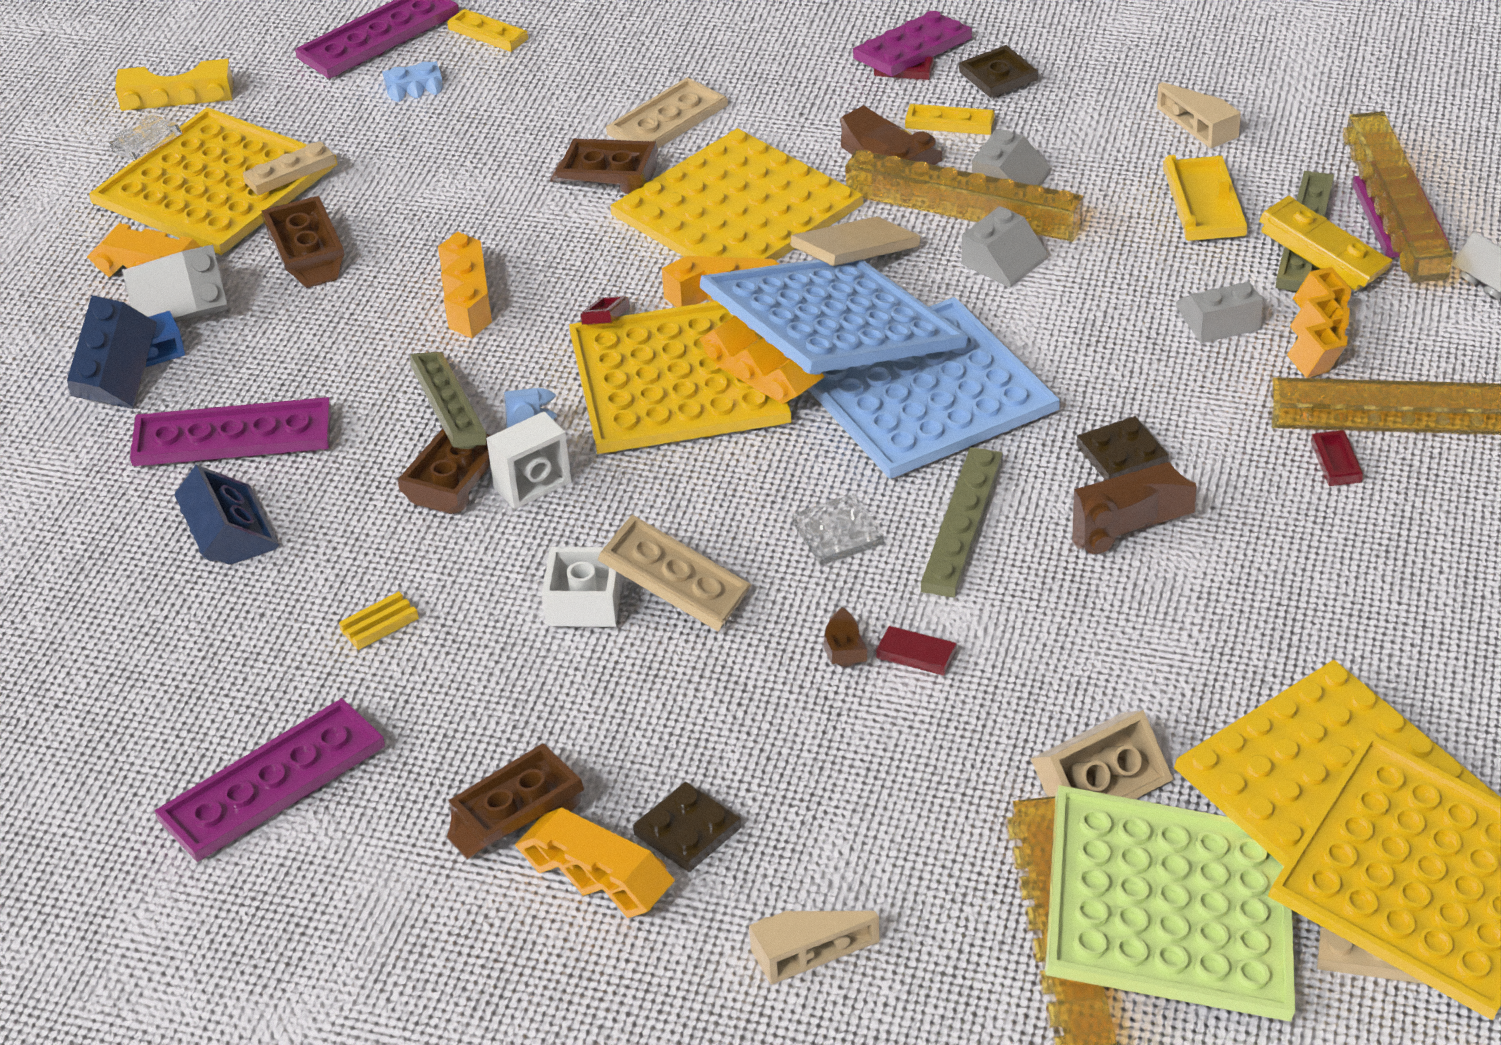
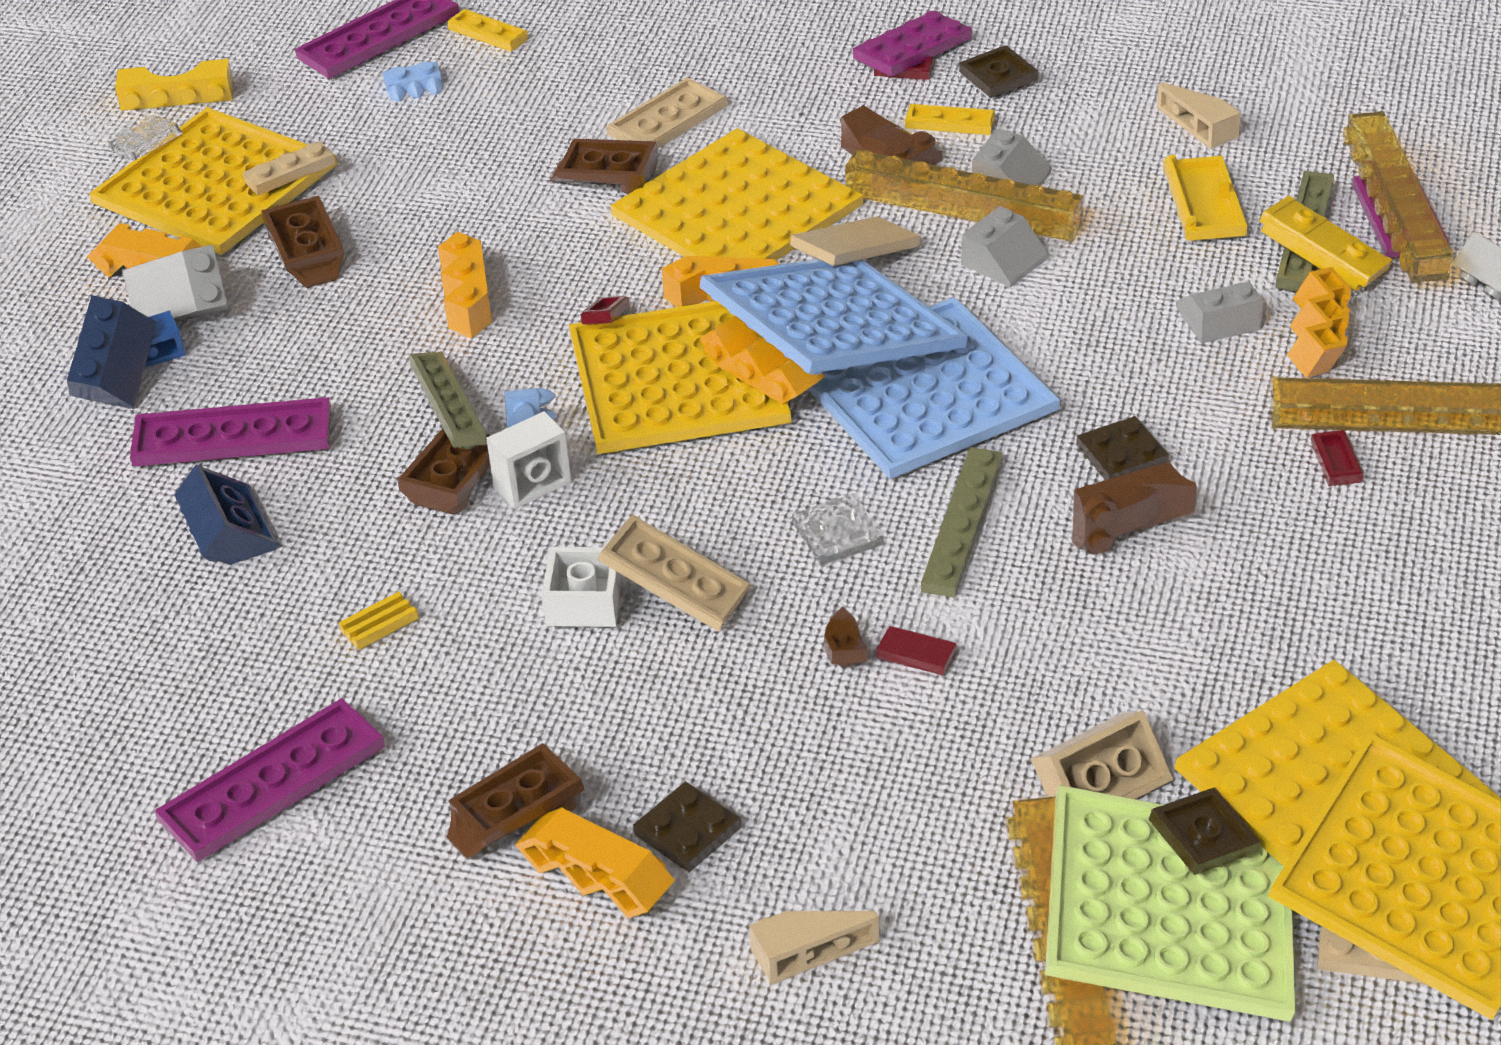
none -> dark brown plate [1148,787,1261,875]

